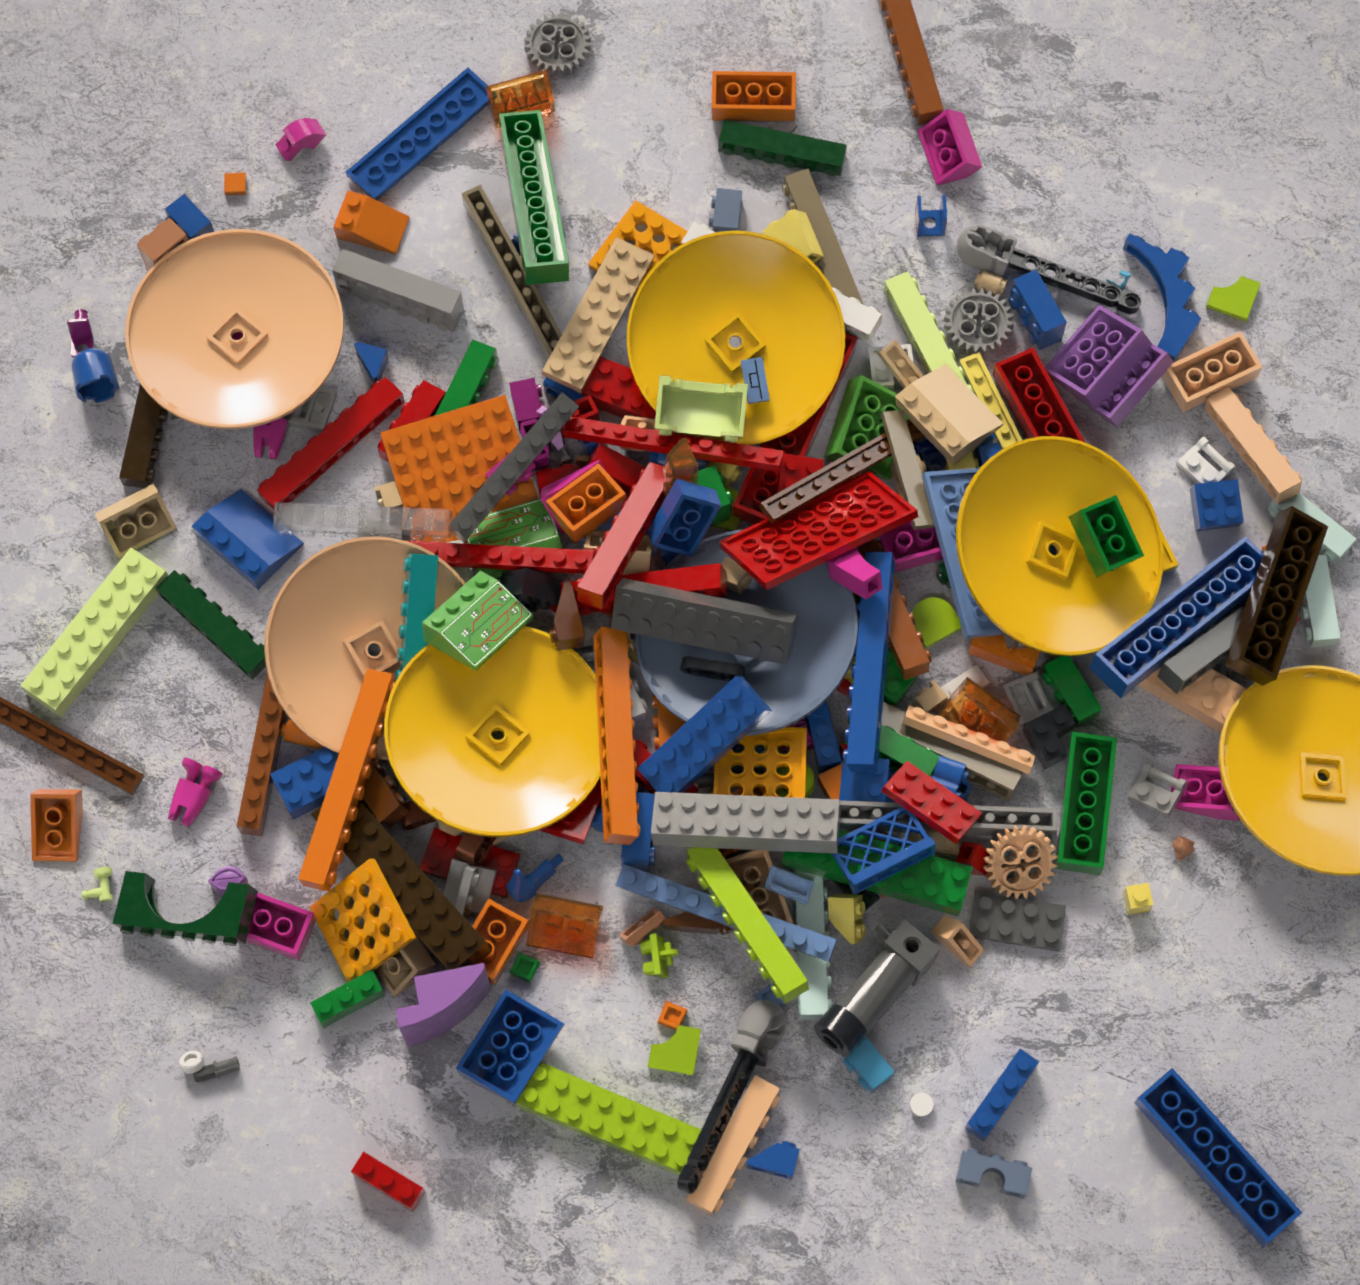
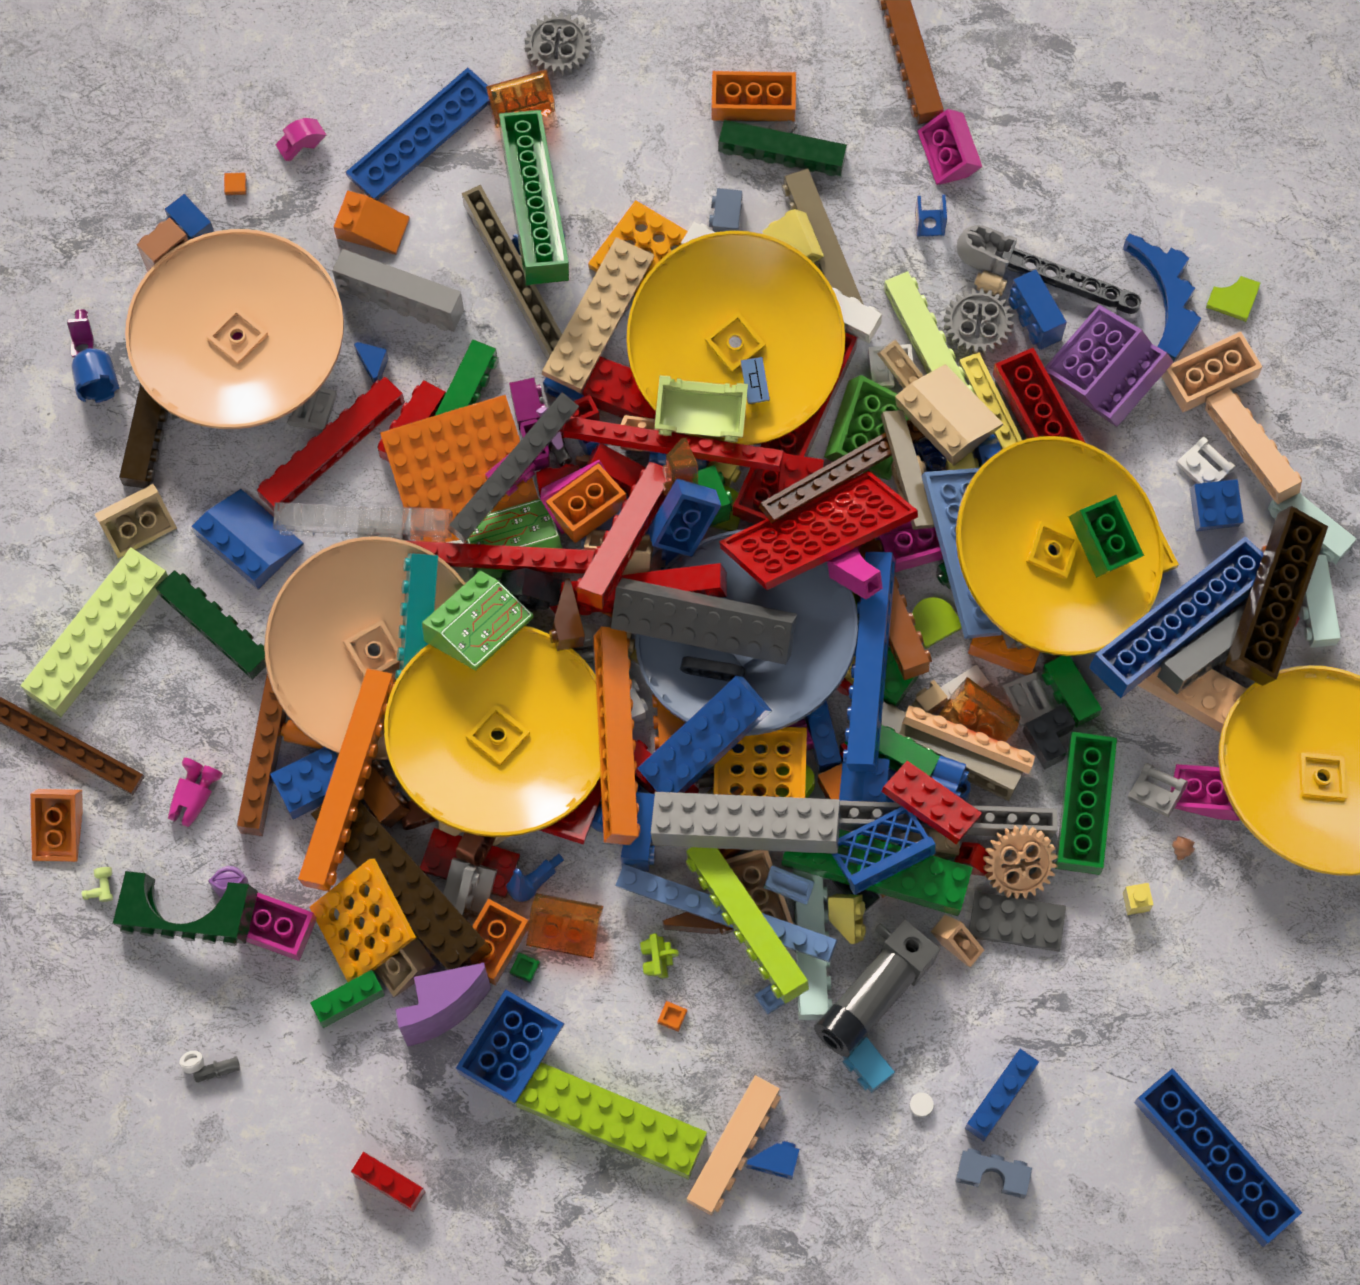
dark pink piece [253,412,292,459] -> none
tan brick [374,481,404,518] -> none
nougat plate [618,907,666,947] -> none
lime tile [648,1025,701,1075] -> none
black piece [677,1000,787,1194] -> none
tan brick [721,557,752,595] -> none
medium azure piece [1106,270,1132,290] -> none

